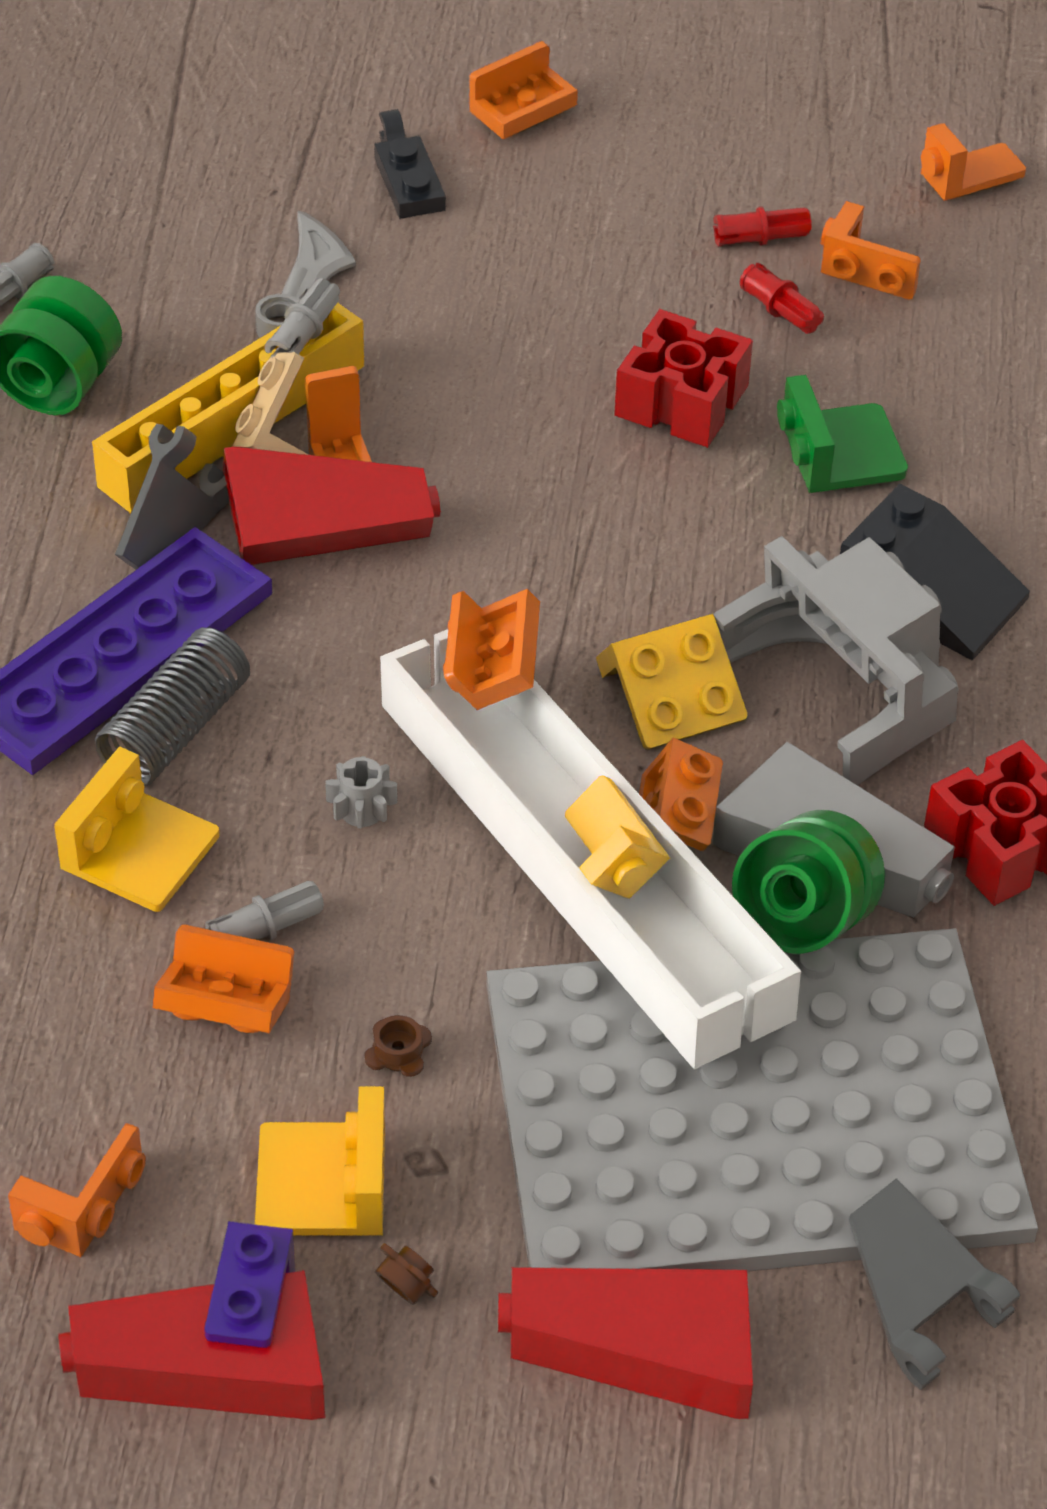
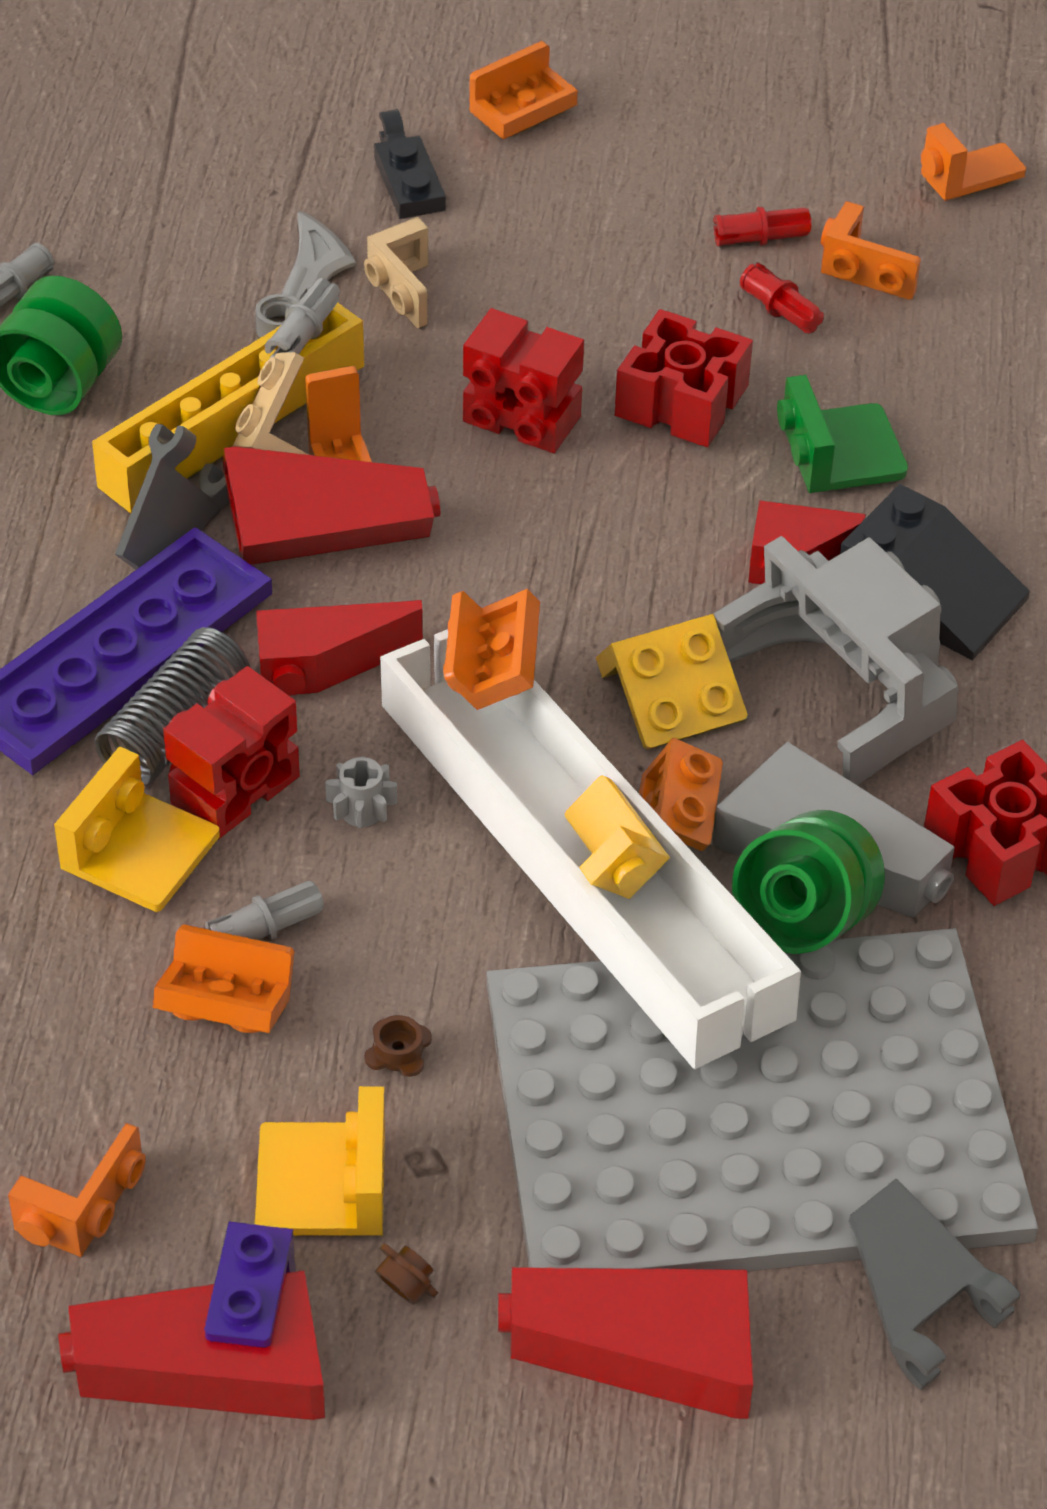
none -> red brick [163,666,300,840]
none -> red slope [256,600,423,696]
none -> tan bracket [364,217,428,329]
none -> red brick [463,308,585,454]
none -> red slope [748,500,866,584]

